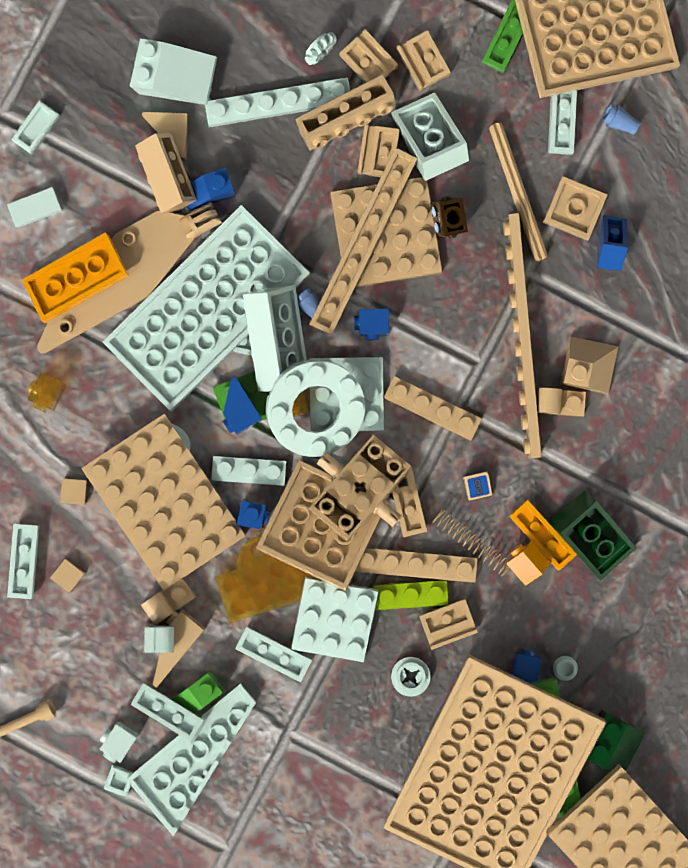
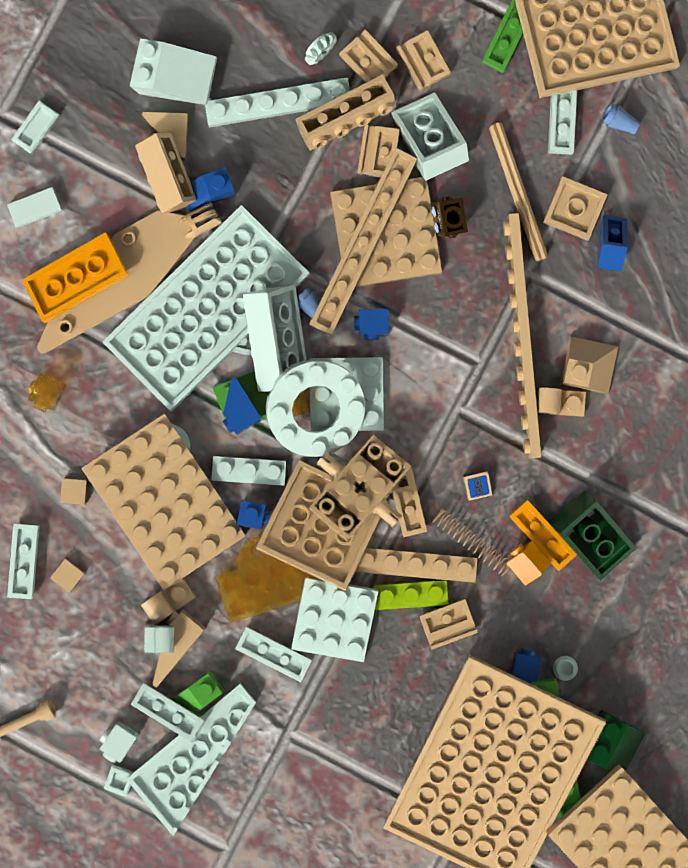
tan plate [384,376,482,441] -> none
light aqua gear [391,657,430,696] -> none

